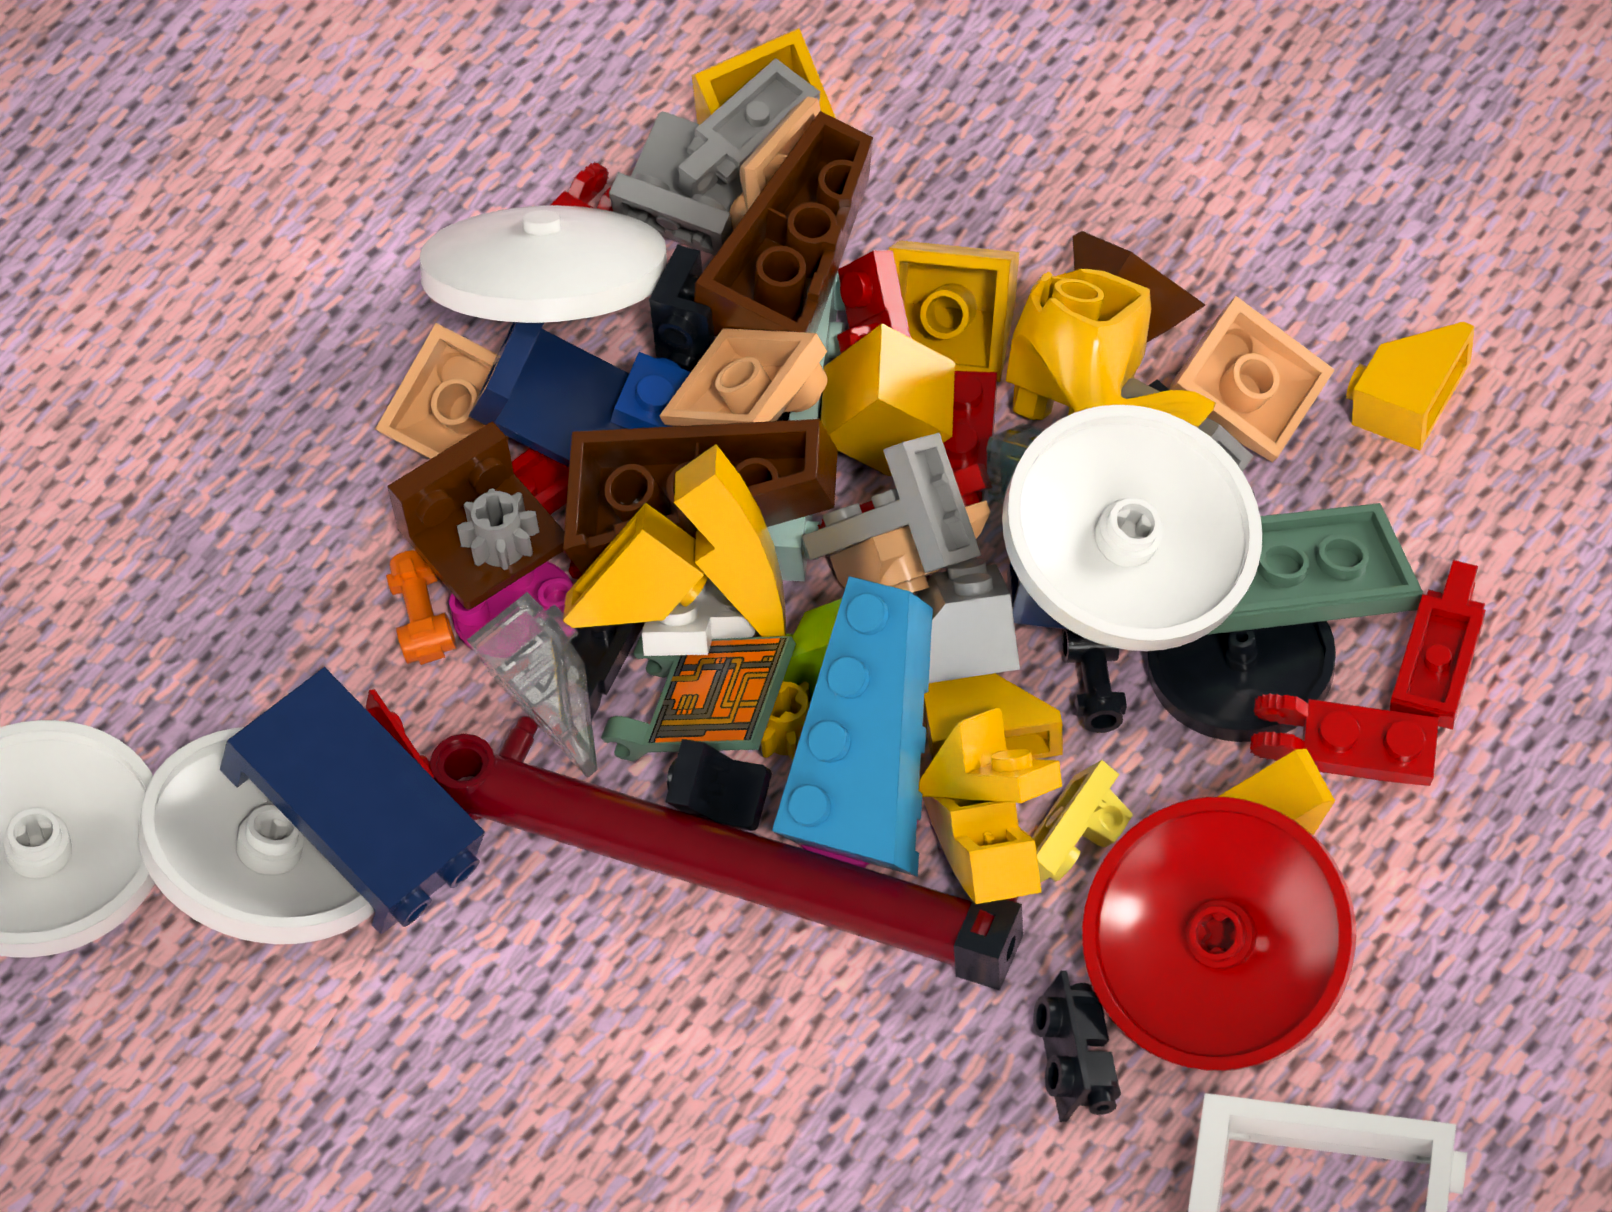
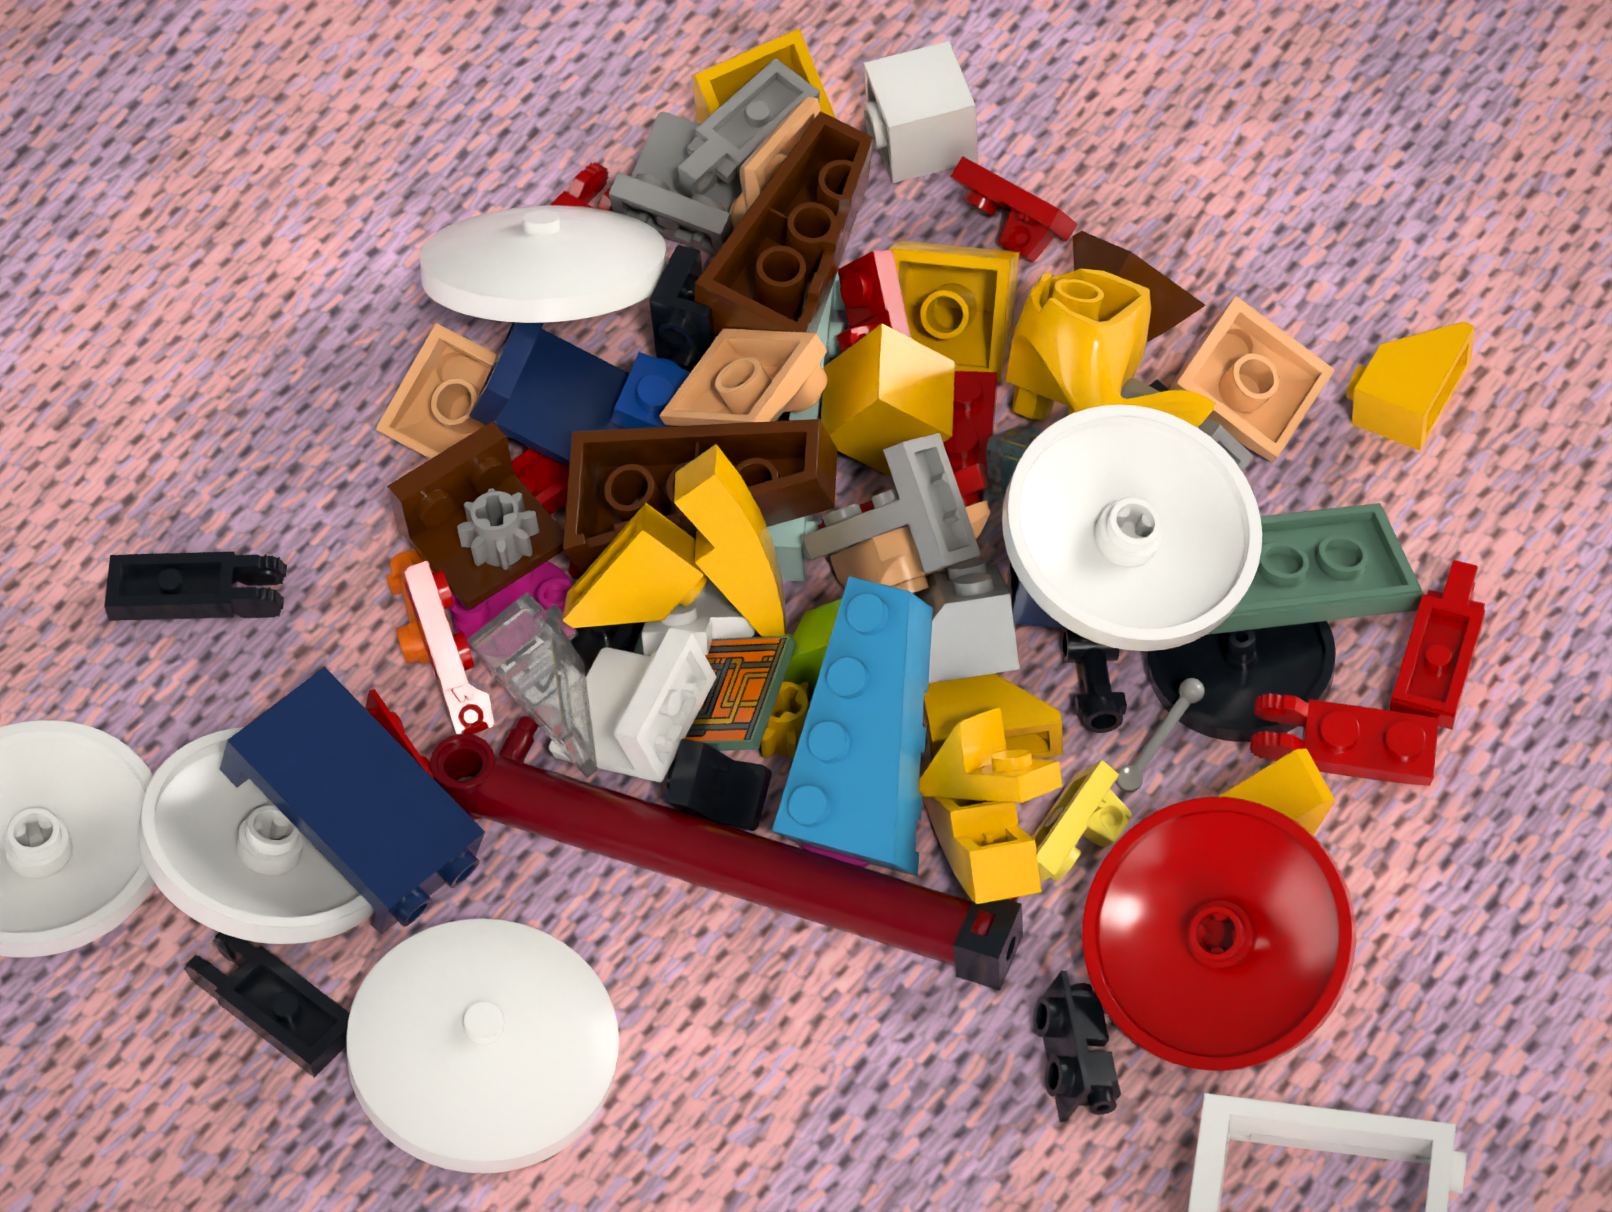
none -> black hinge [104,551,287,621]
none -> black hinge [184,932,350,1078]
none -> white dish [346,919,619,1174]
none -> hinge [401,560,494,735]
none -> white bracket [549,627,717,783]
none -> white head [863,41,978,183]
none -> red hinge [950,156,1078,262]
none -> light grey hinge [1117,678,1205,792]

